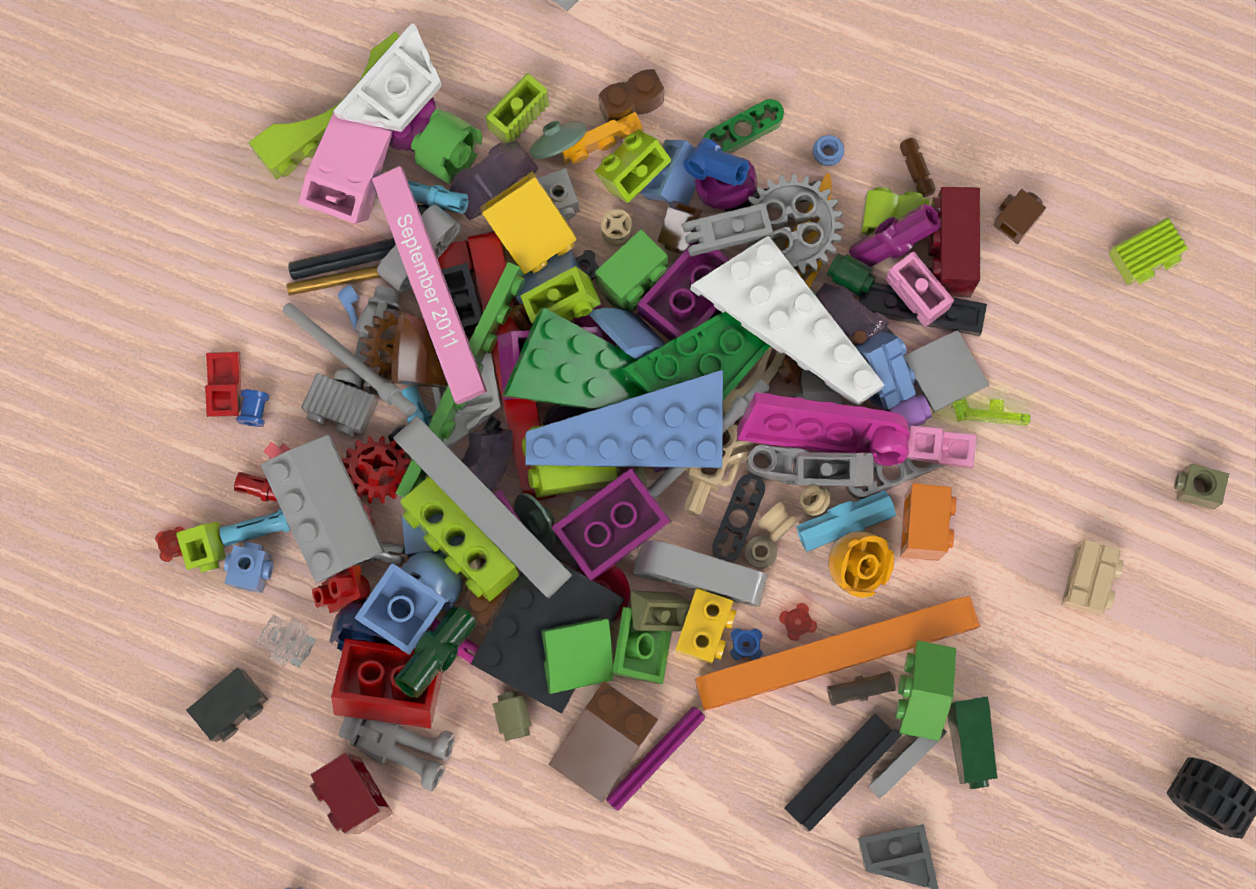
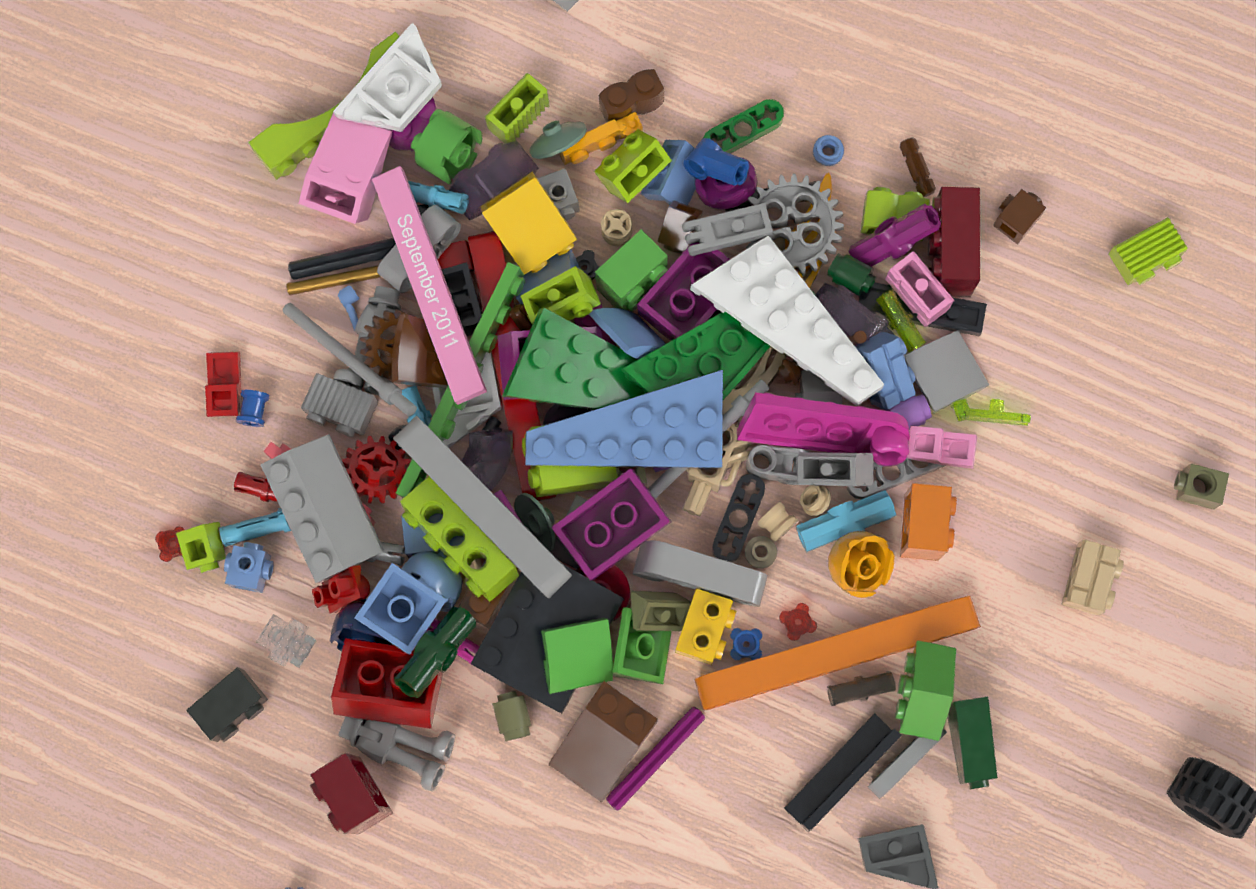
none -> clear neon green pin [875,289,926,353]

